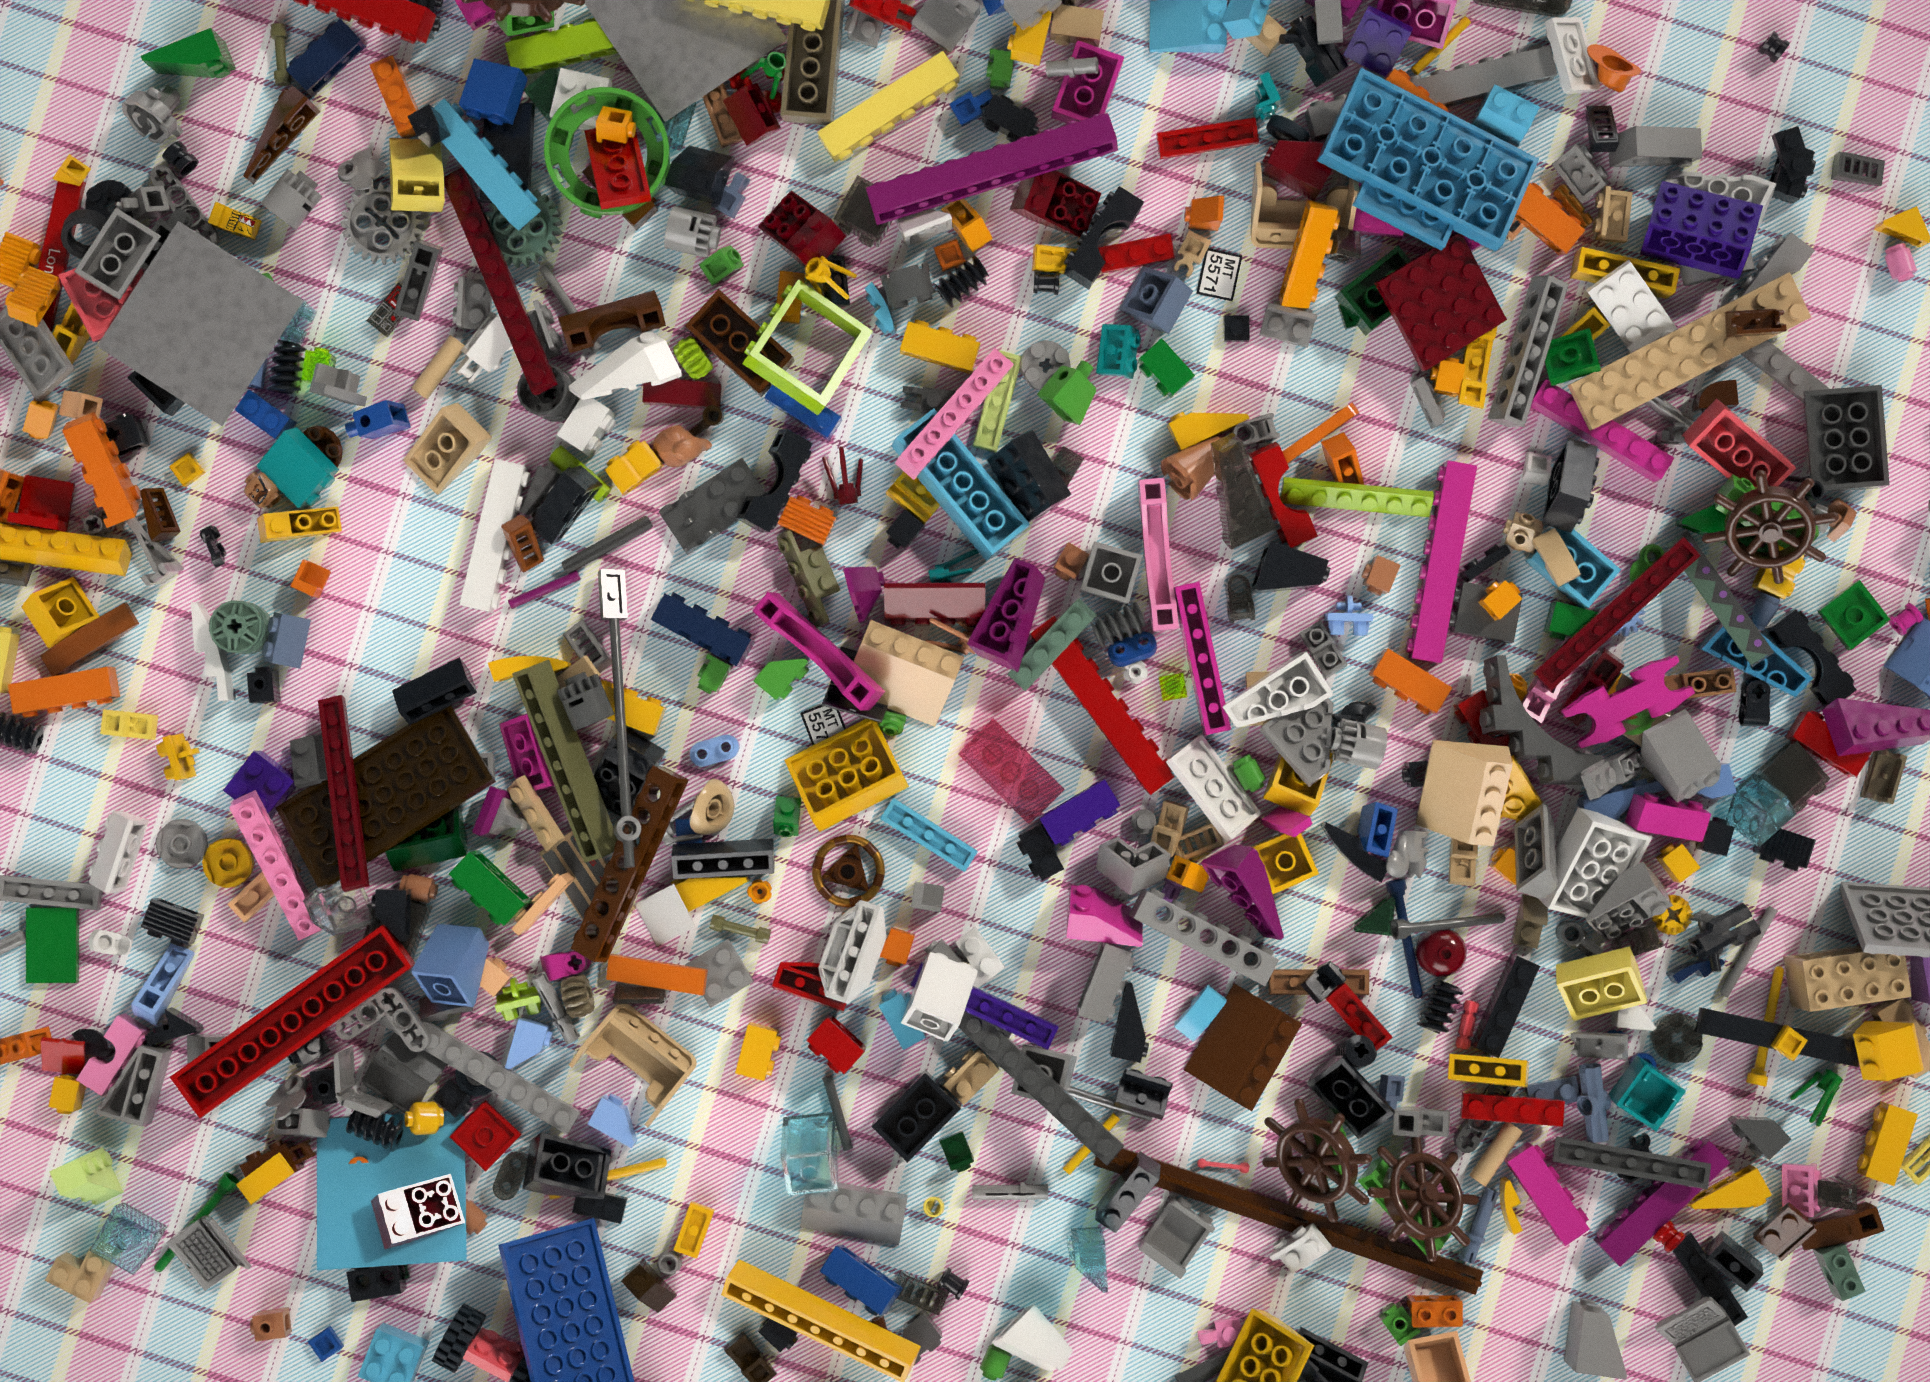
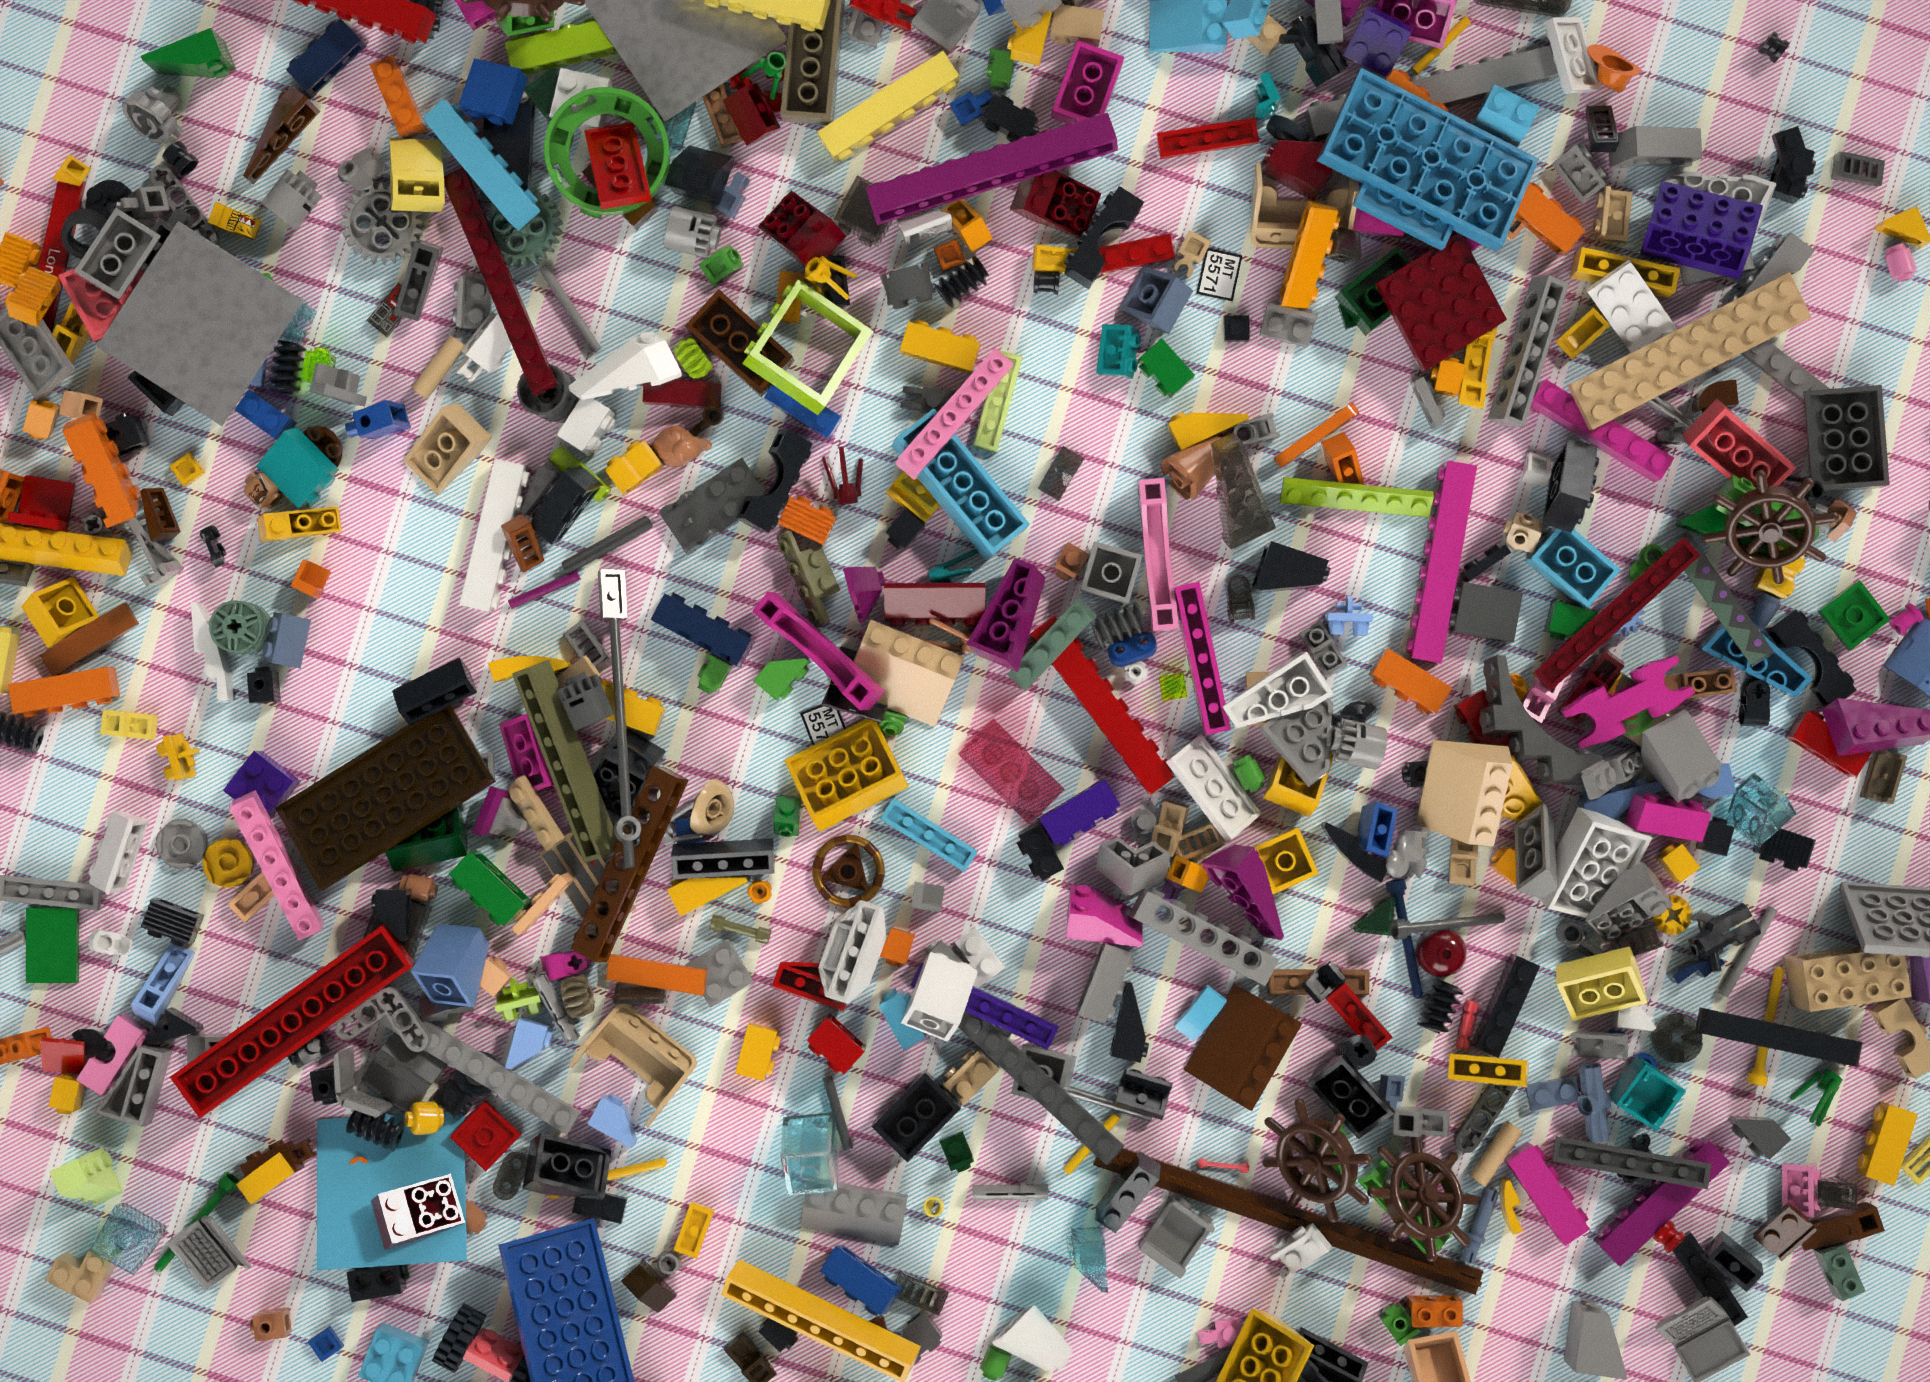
light grey plate [266,1075,308,1120] -> none
olive bar [270,23,291,86] -> none
light grey slope [273,1108,330,1138] -> none
dark grey plate [290,732,328,789] -> none
clear slope [303,882,379,936] -> none
dark red plate [318,695,370,892] -> none
black brick [407,104,451,148] -> none
light grey bracket [527,300,563,360] -> none
reddish brown arch [558,290,666,353] -> none
light orange brick [596,106,636,143] -> none
white sticker [635,884,696,946] -> none
light blue plate [690,735,740,767] -> none
medium azure slope [864,282,896,336] -> none
black bush [936,1267,970,1300] -> none
black brick [987,430,1072,522] -> none
light grey plate [1020,340,1071,391] -> none
bright green torso [1037,360,1096,425] -> none
light grey pin [1046,57,1098,78] -> none
orange slope [1184,196,1224,231] -> none
red arch [1247,442,1318,548] -> none
dark pink tile [1261,806,1313,837] -> none
nougat brick [1361,555,1401,596] -> none
red plate [1460,1092,1565,1127] -> none
light orange brick [1478,580,1522,621] -> none
dark tan slope [1511,894,1548,949] -> none
tan slope [1532,528,1581,587] -> none
green plate [1545,328,1601,386] -> none
pearl gold axle [1553,184,1593,228] -> none
yellow slope [1686,1165,1772,1209] -> none
reddish brown hinge [1725,309,1787,337] -> none
clear smoke brick [1752,741,1830,813] -> none
yellow tile [1770,1025,1808,1061] -> none
yellow slope [1853,1020,1924,1081] -> none

